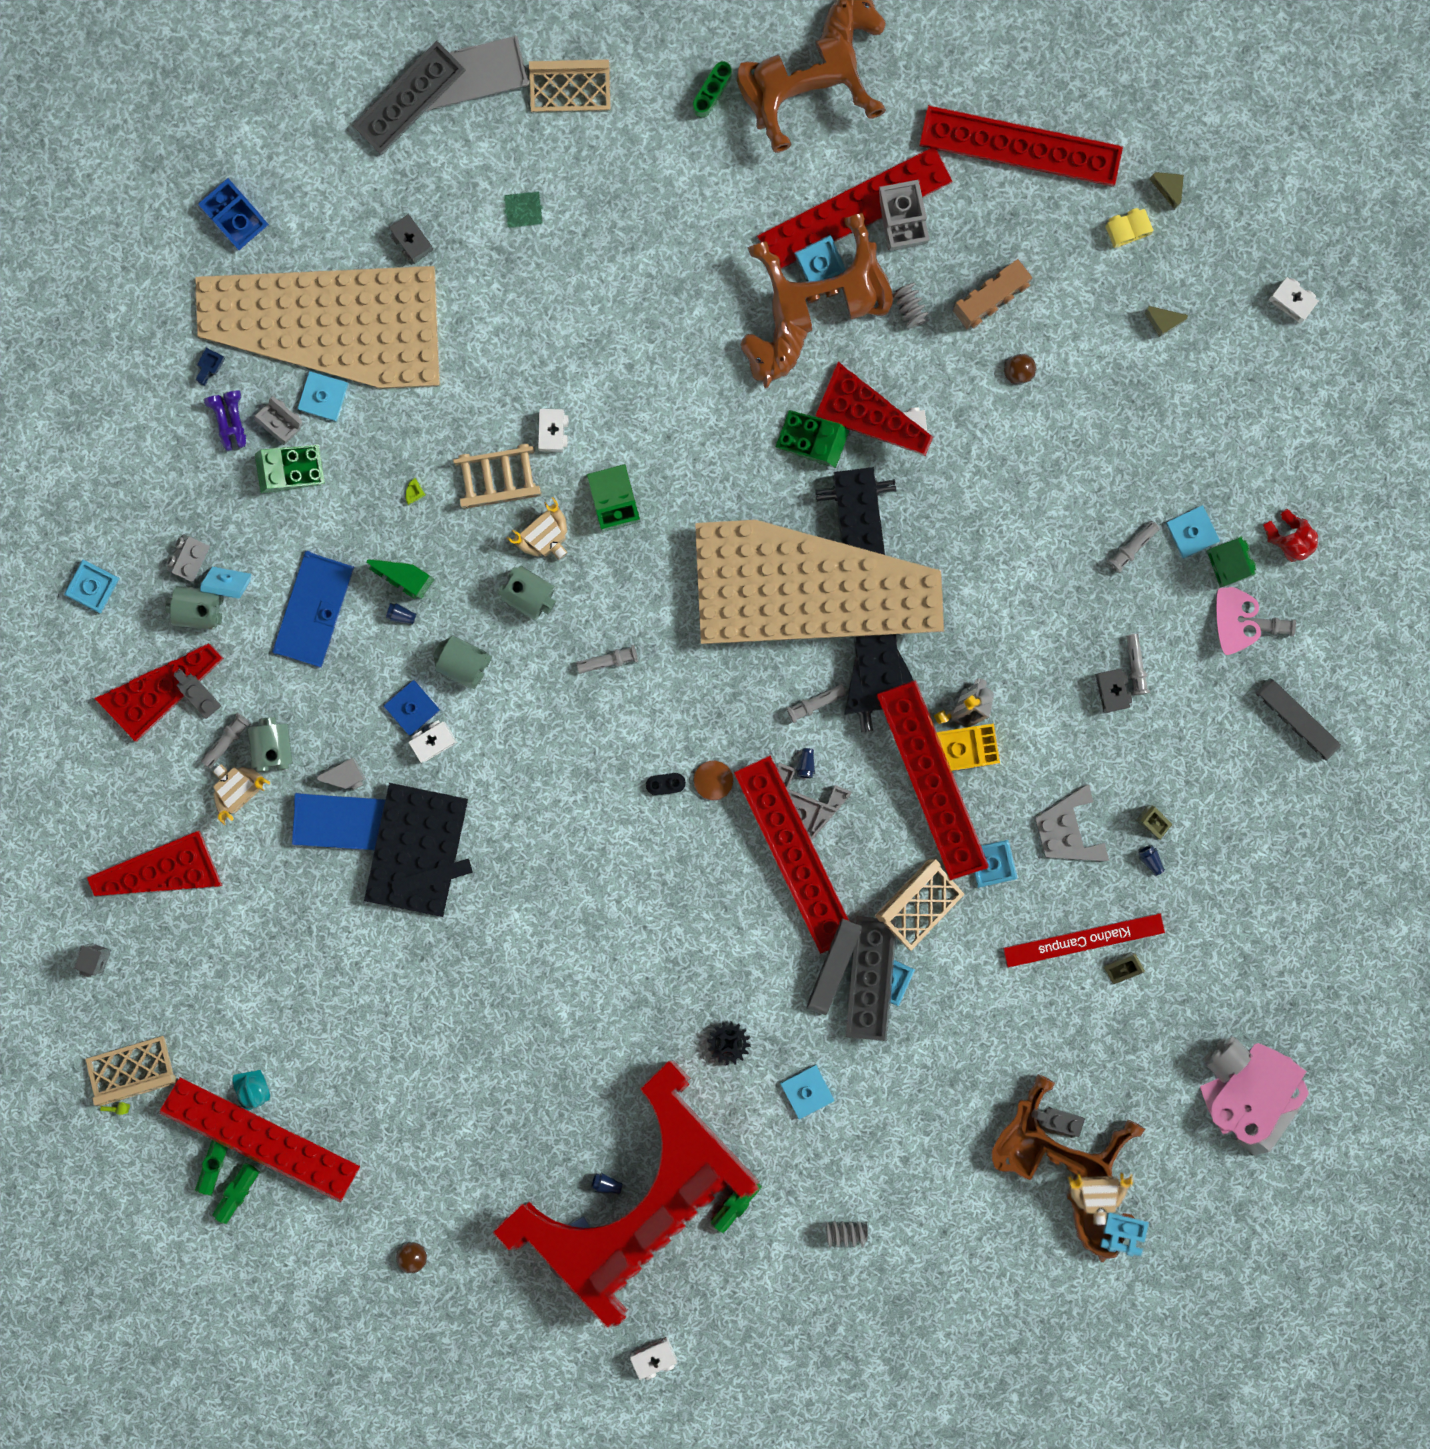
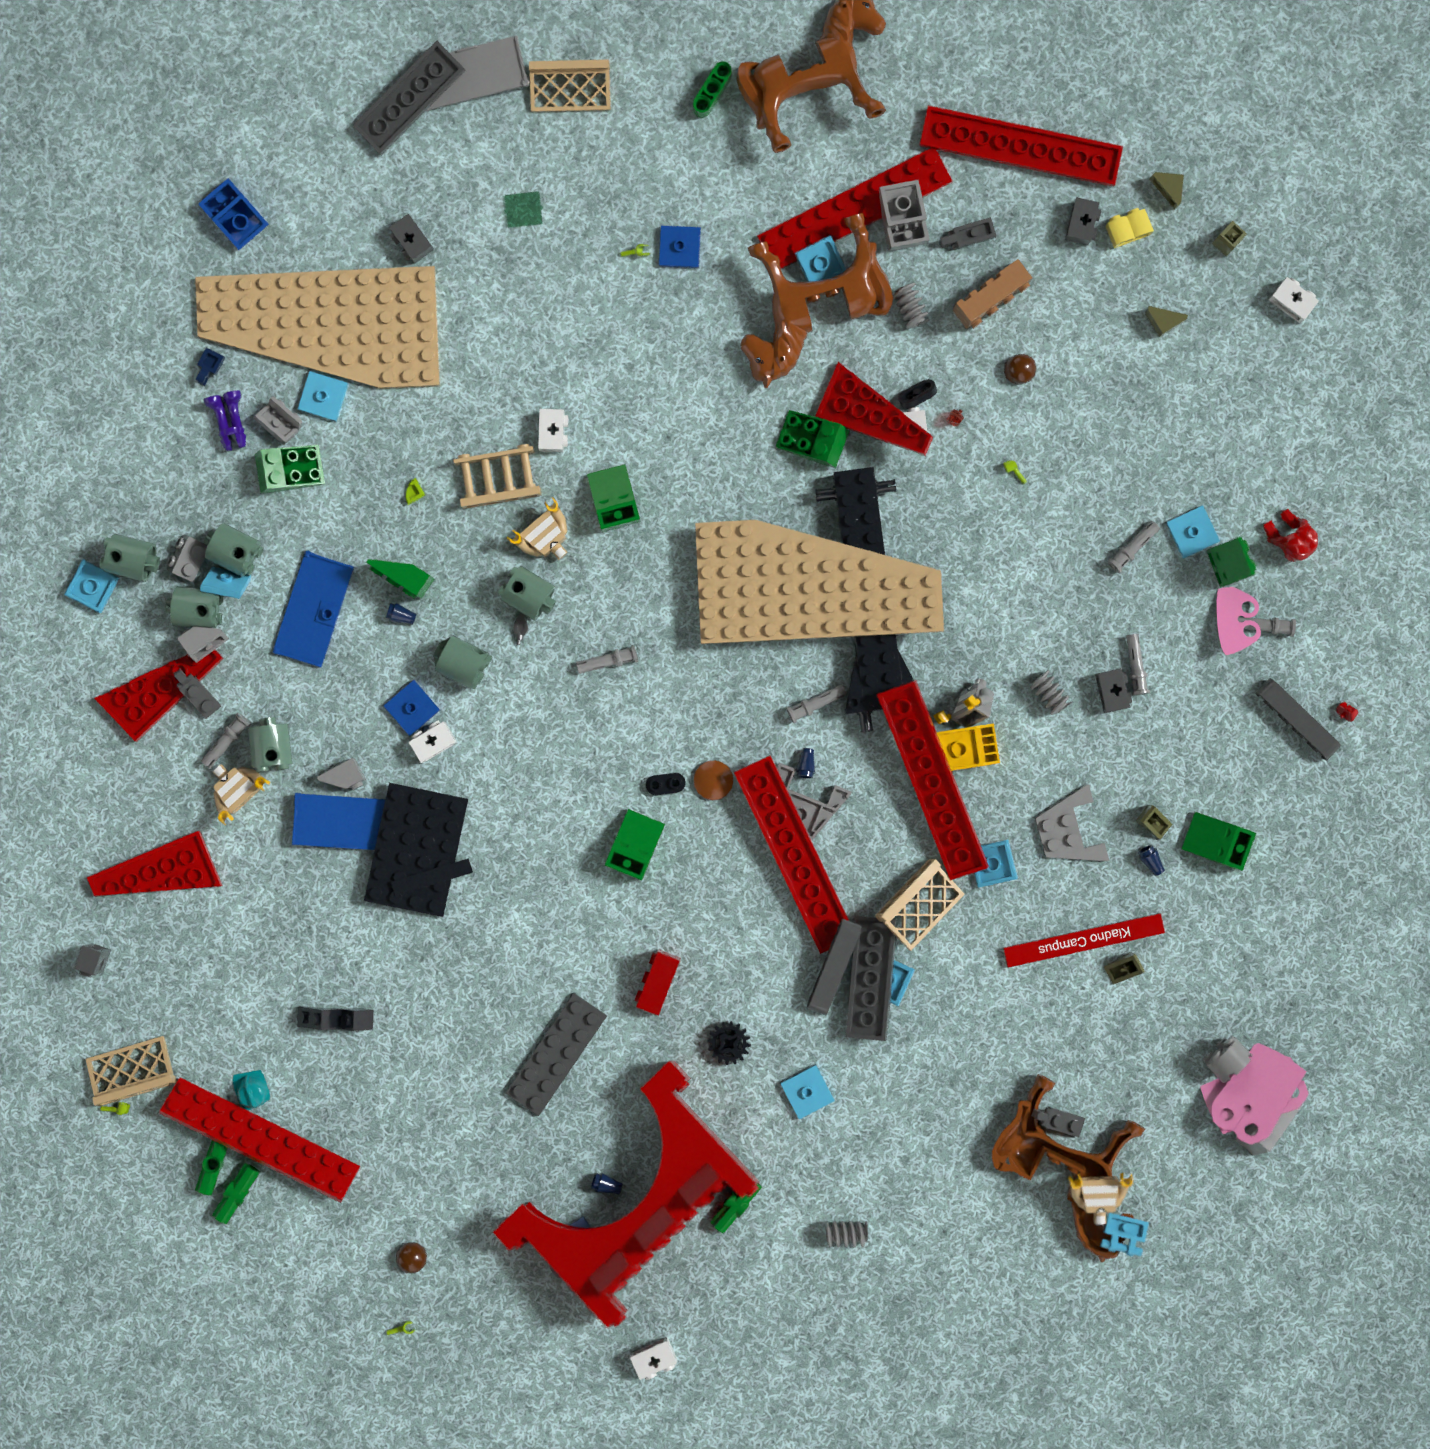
none -> sand green cylinder [99,534,160,582]
none -> light grey slope [177,626,229,663]
none -> sand green cylinder [204,523,264,577]
none -> black arch [297,1006,374,1031]
none -> lime hand [386,1320,415,1335]
none -> dark grey plate [506,993,608,1116]
none -> flat silver piece [513,613,529,645]
none -> green slope [605,809,665,880]
none -> lime hand [621,244,650,257]
none -> red wedge [634,949,681,1016]
none -> blue plate [659,225,701,268]
none -> black plate [898,379,937,409]
none -> dark grey hinge [939,217,997,249]
none -> clear red piece [946,409,964,426]
none -> lime hand [1003,460,1027,484]
none -> light grey piece [1030,670,1073,715]
none -> dark grey brick [1065,197,1102,245]
none -> green slope [1181,812,1257,871]
none -> olive slope [1212,221,1247,257]
none -> red piece [1336,701,1359,722]

